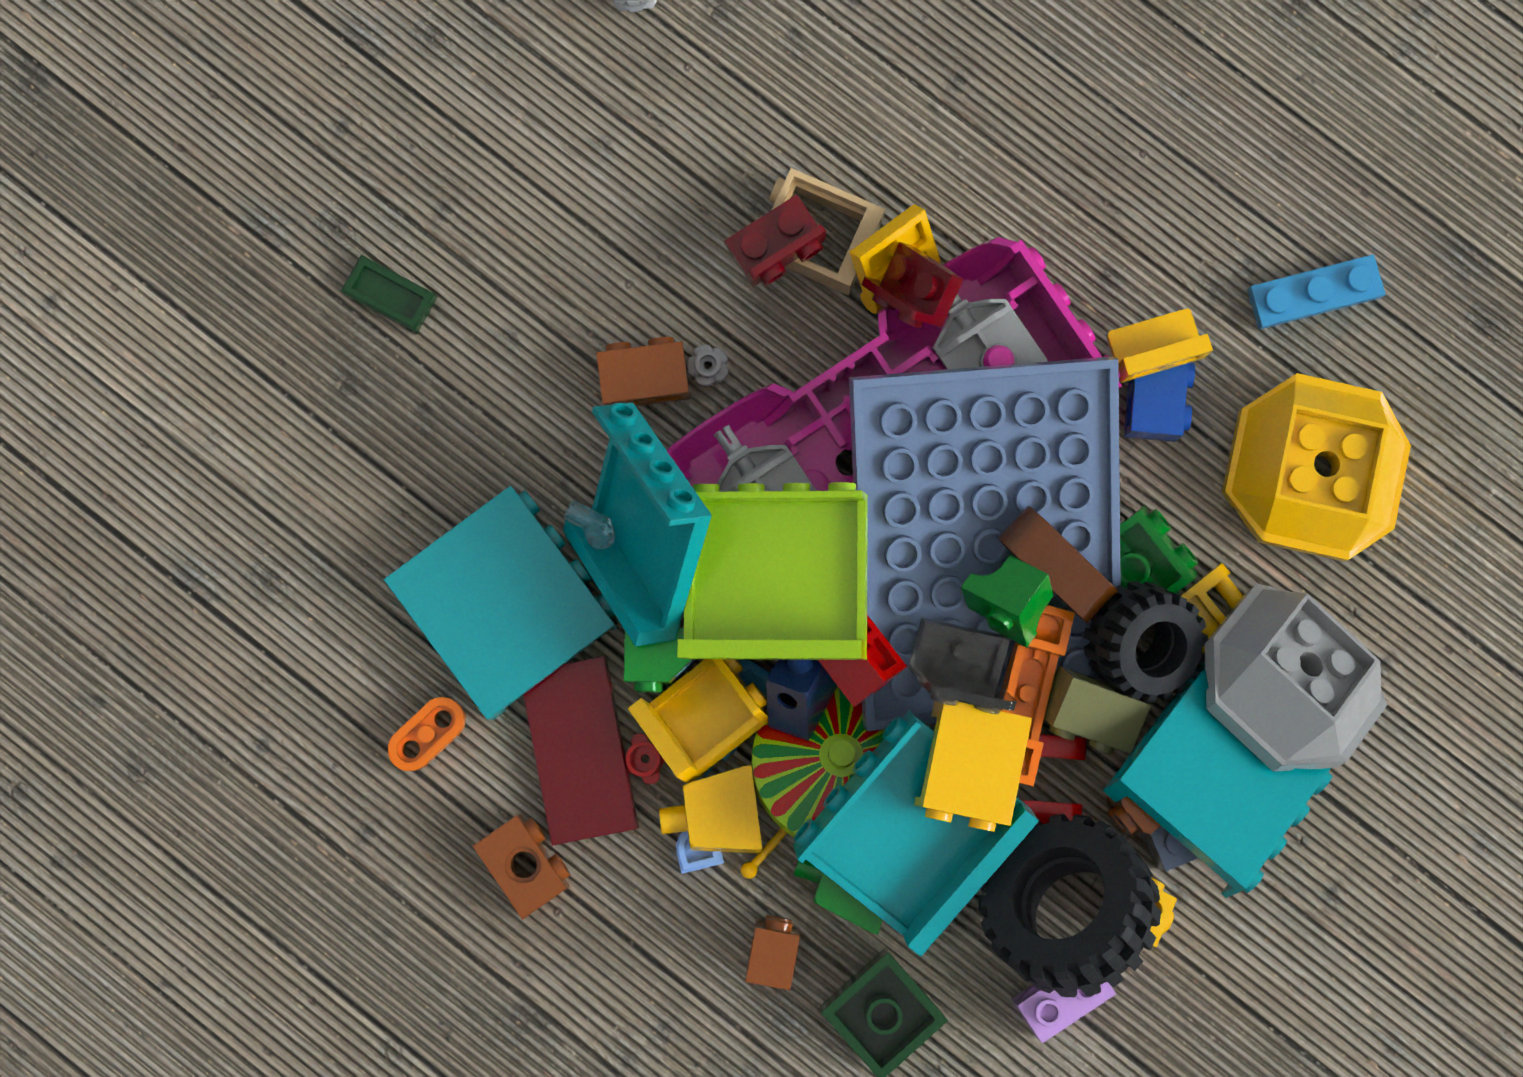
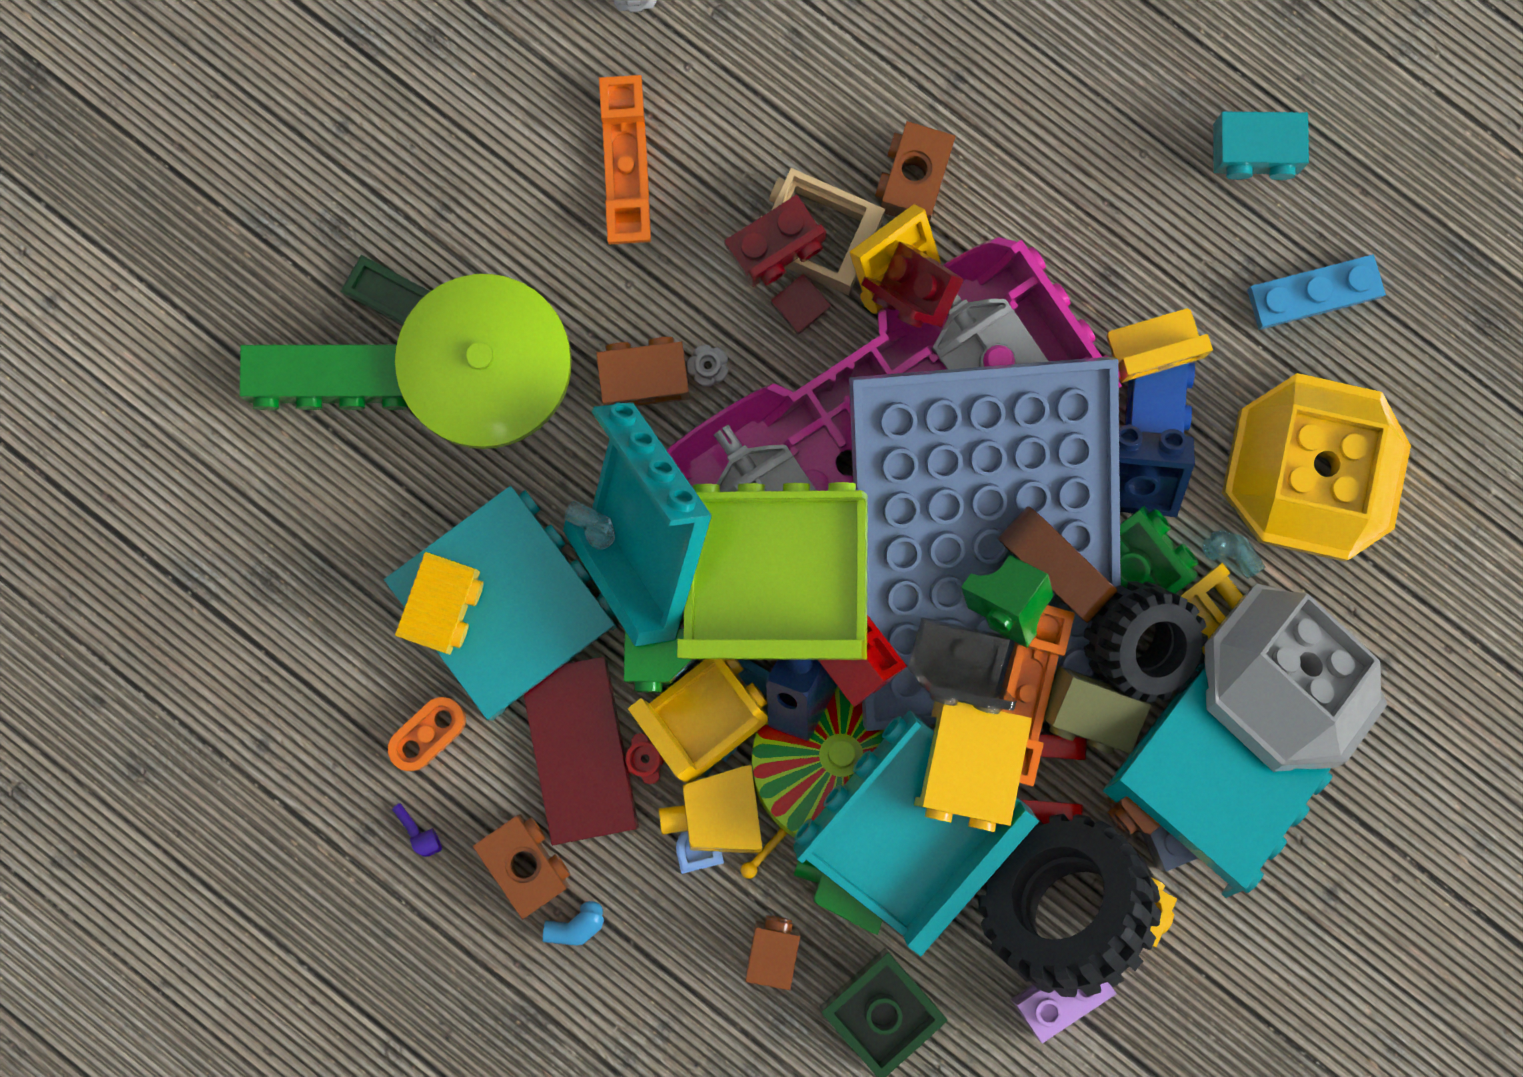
none -> green brick [239,345,408,410]
none -> dark purple hand [392,803,442,857]
none -> lime dish [395,274,572,449]
none -> yellow brick [395,552,484,655]
none -> dark azure arm [543,901,604,946]
none -> orange slope [599,75,651,245]
none -> dark red tile [771,273,831,335]
none -> dark orange brick [875,121,956,222]
none -> dark blue plate [1119,425,1195,517]
none -> clear light blue arm [1202,530,1266,579]
none -> teal brick [1213,111,1309,180]

